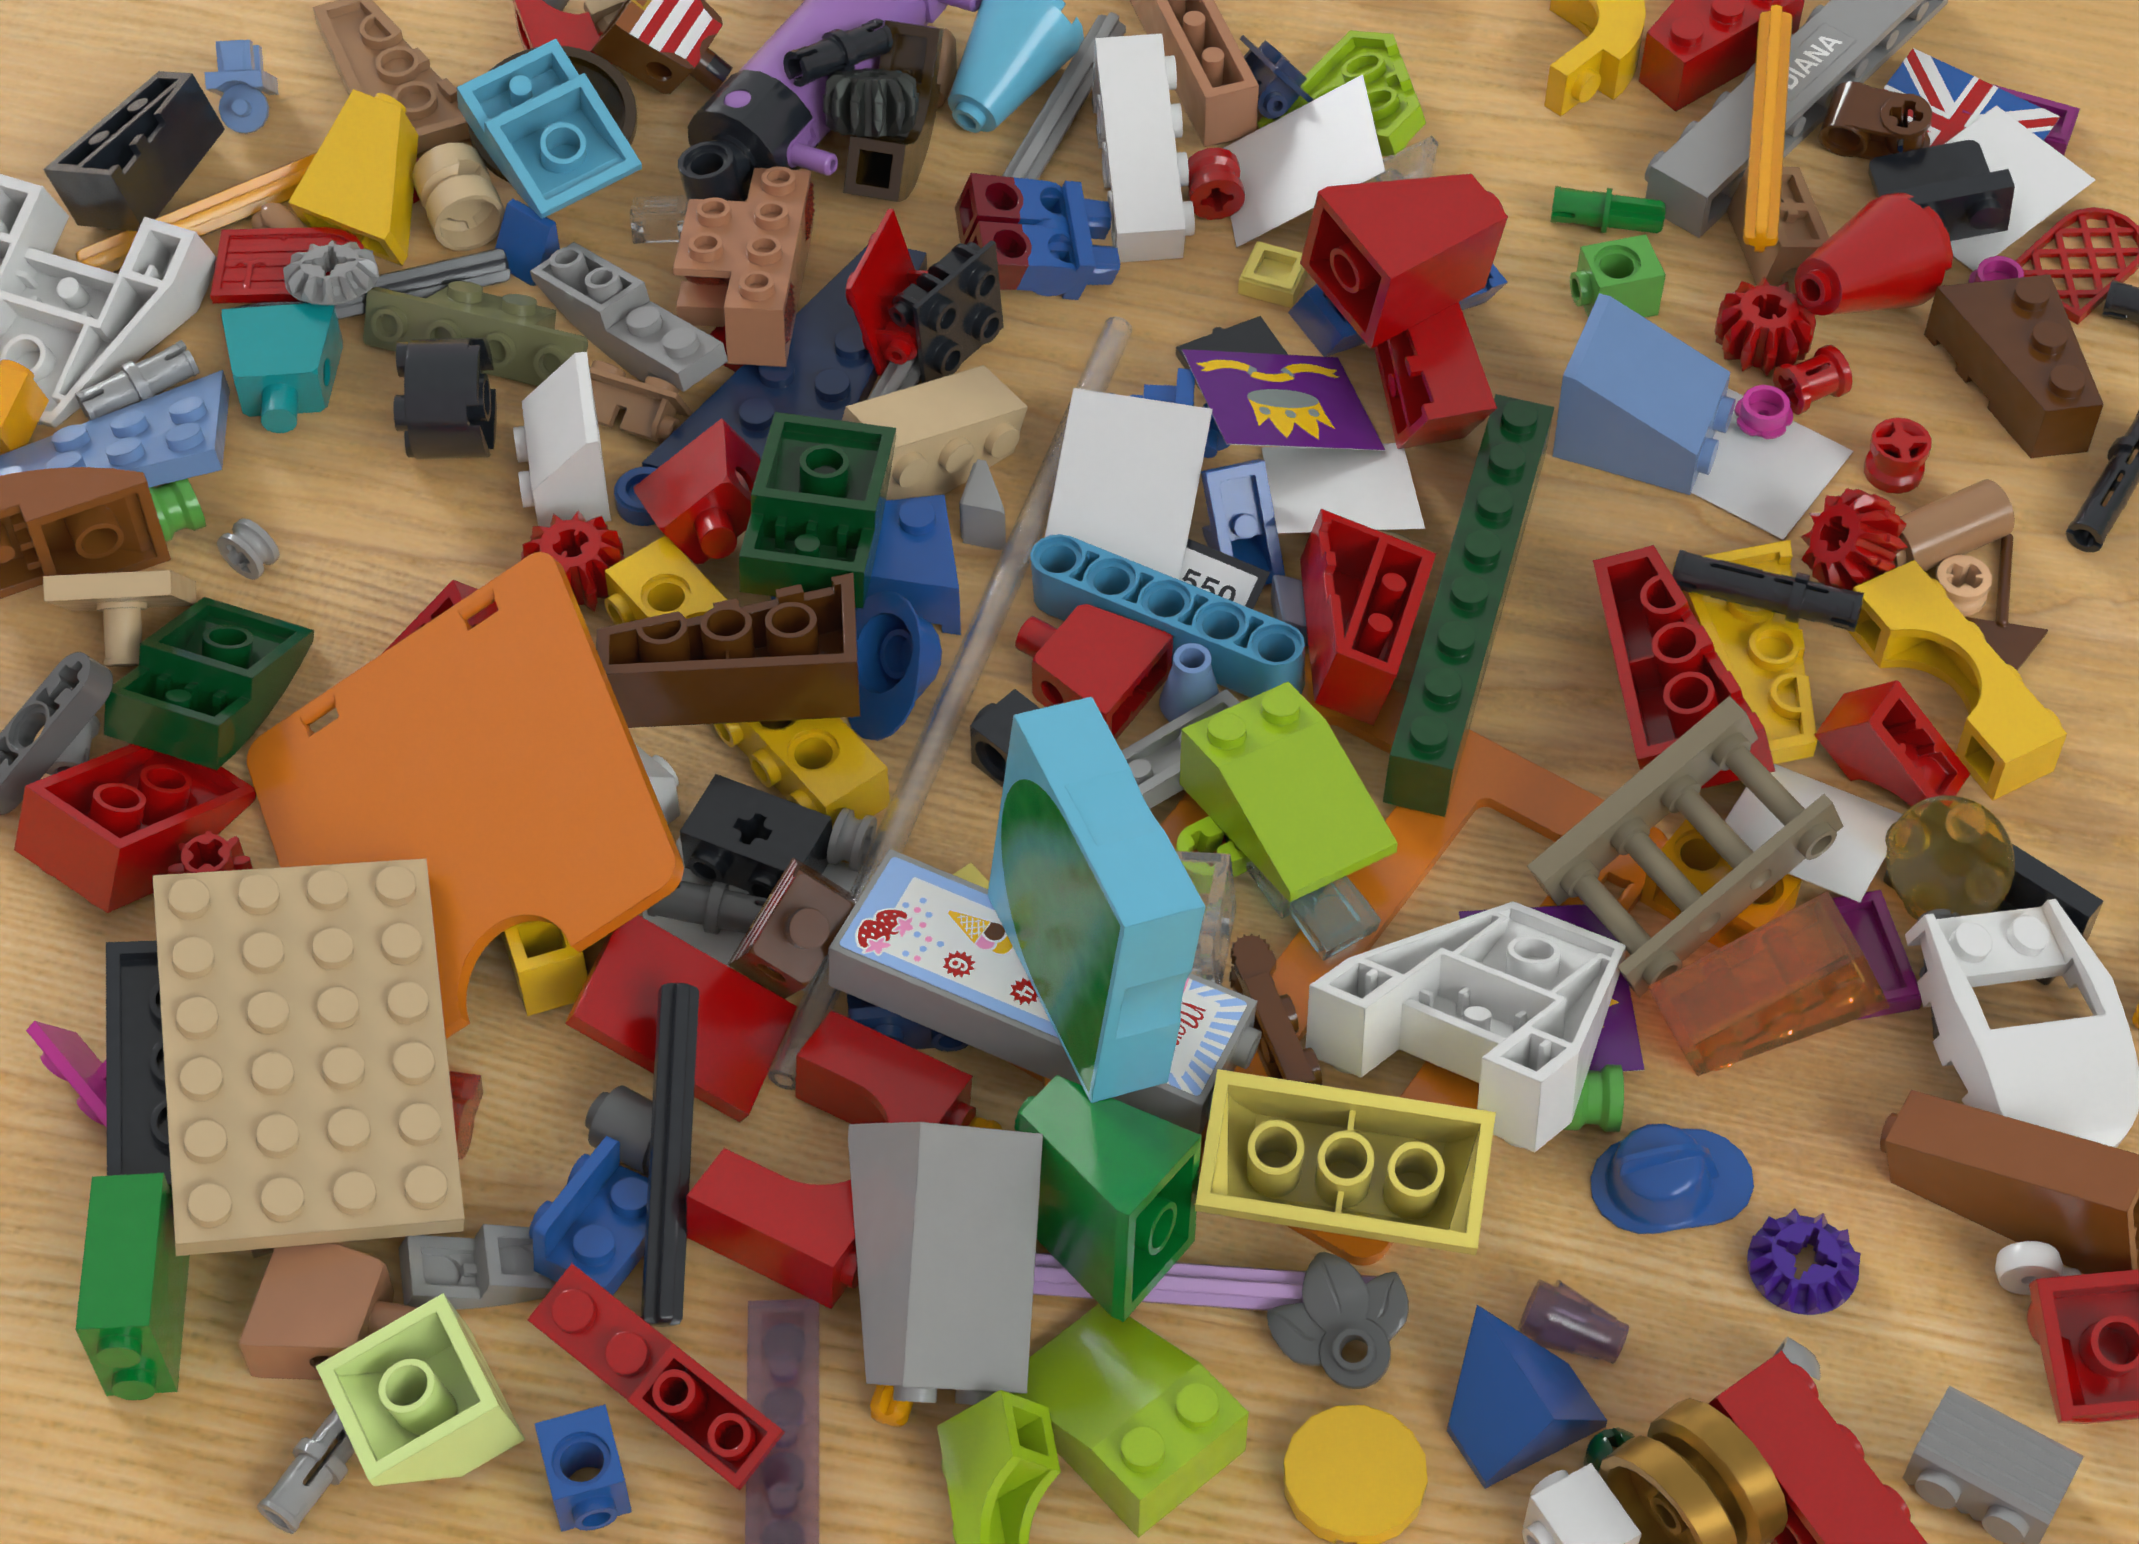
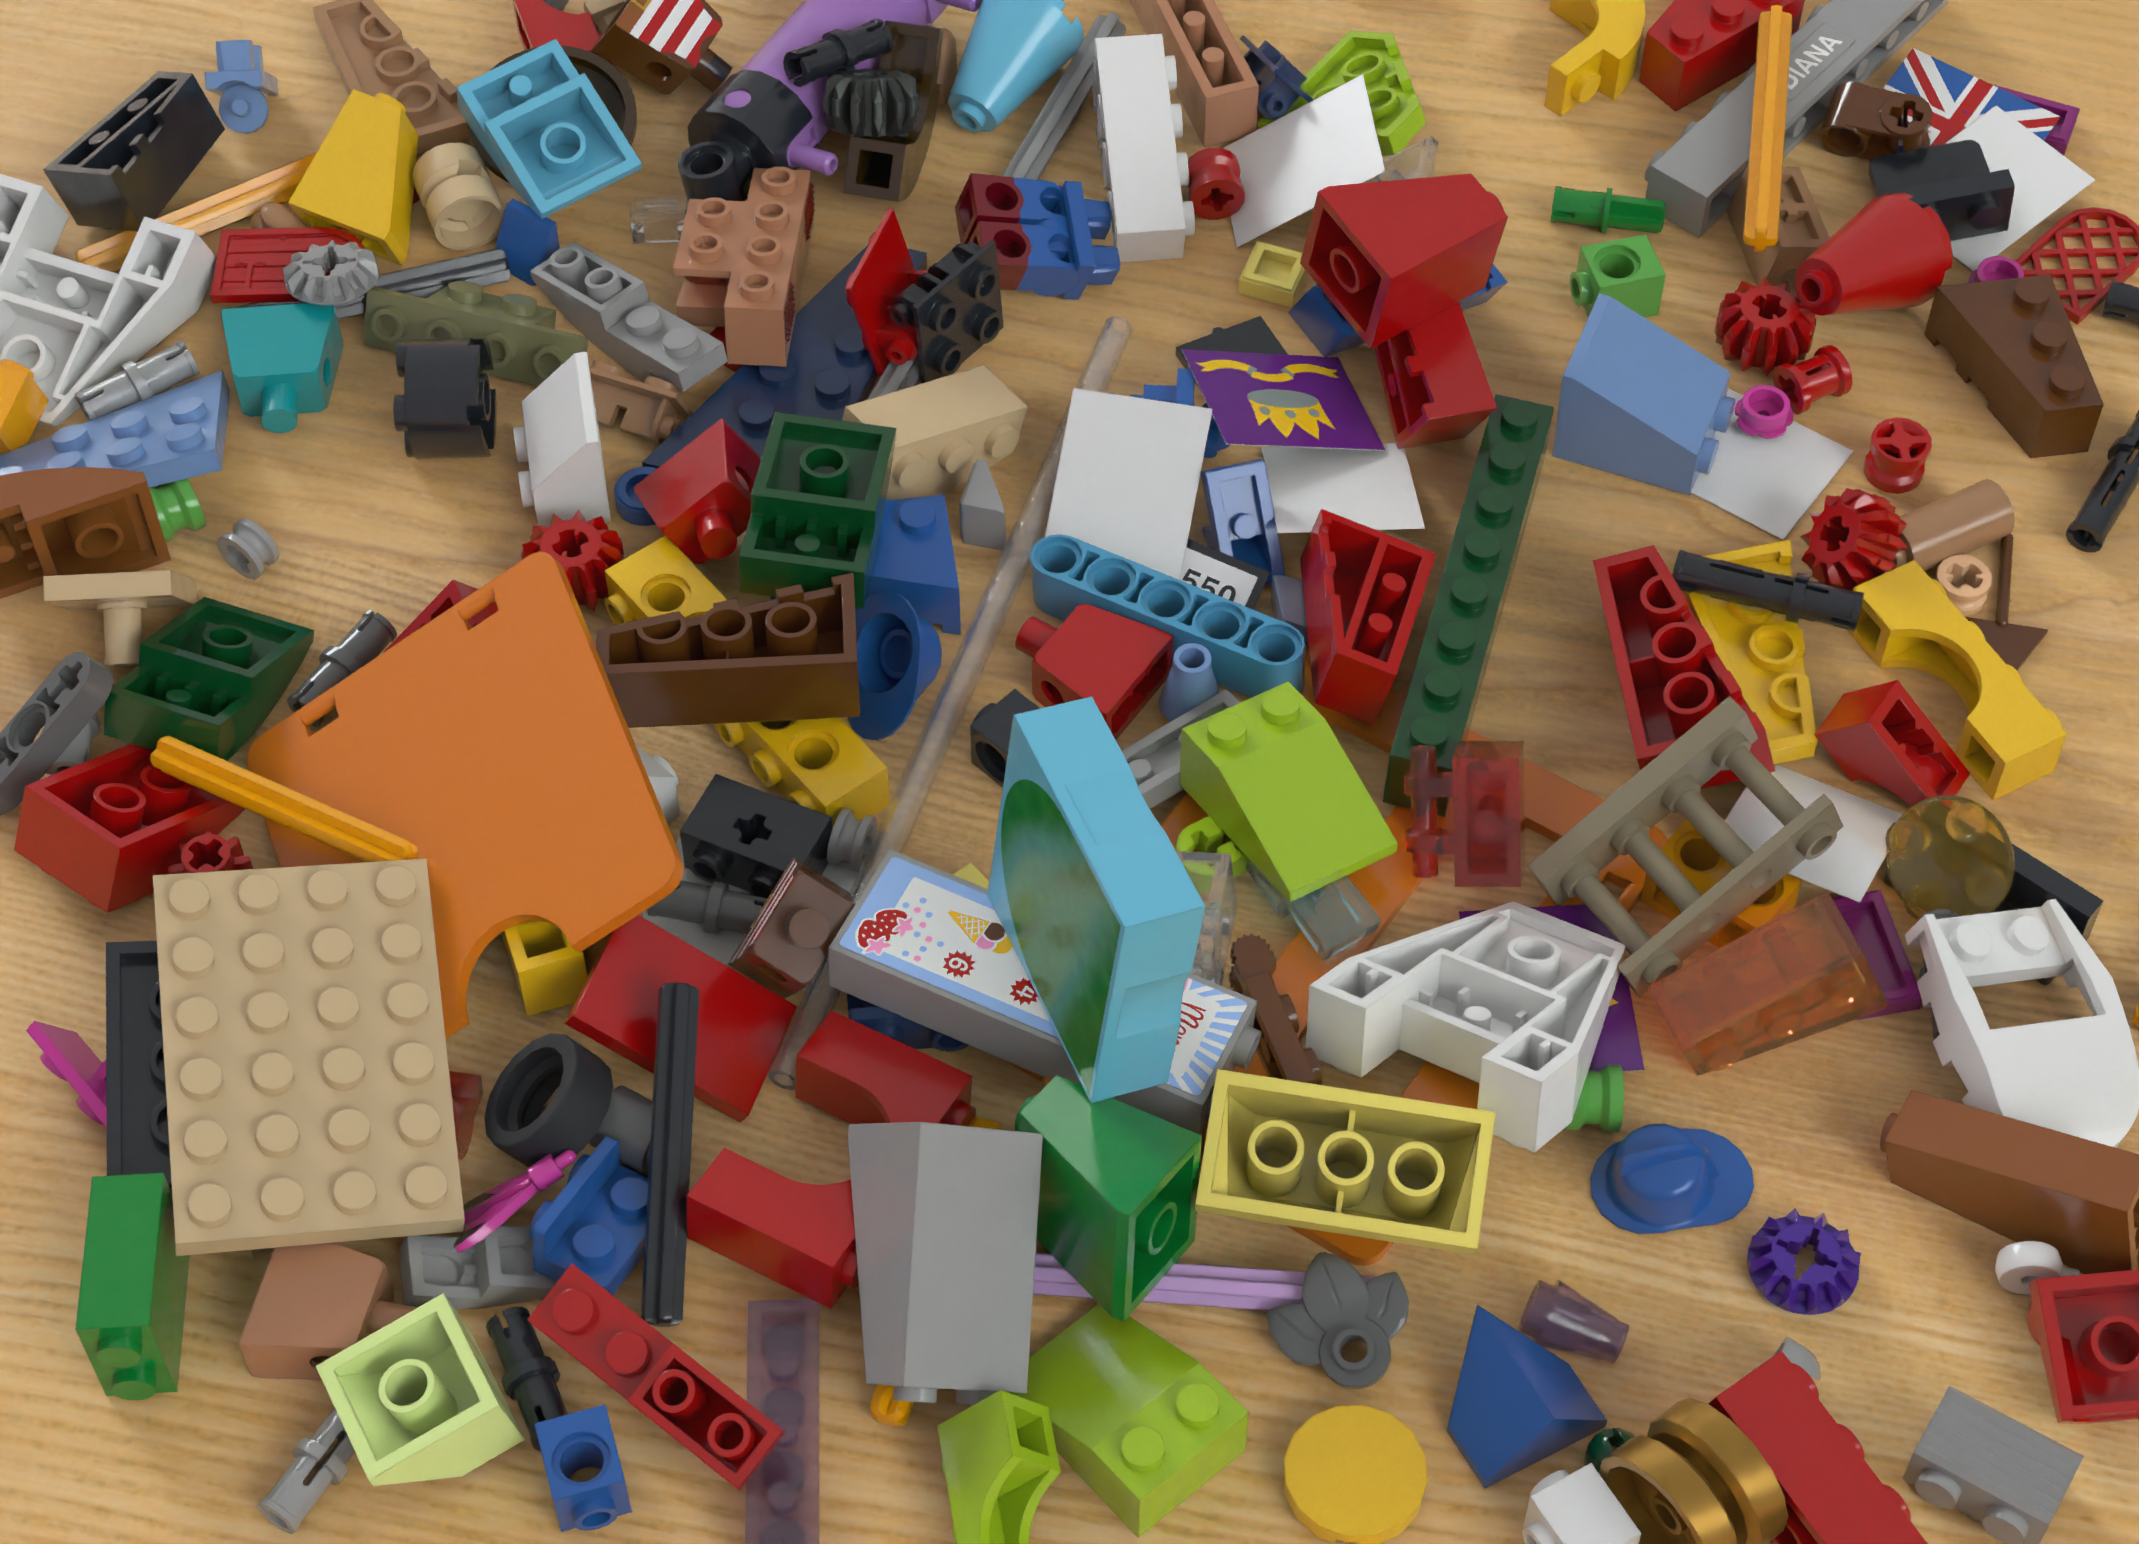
none -> light orange axle [150,736,419,862]
none -> dark grey pin [287,610,397,726]
none -> dark pink piece [453,1150,576,1252]
none -> black tyre [484,1033,614,1168]
none -> black pin [486,1307,568,1451]
none -> clear red brick [1404,741,1525,887]

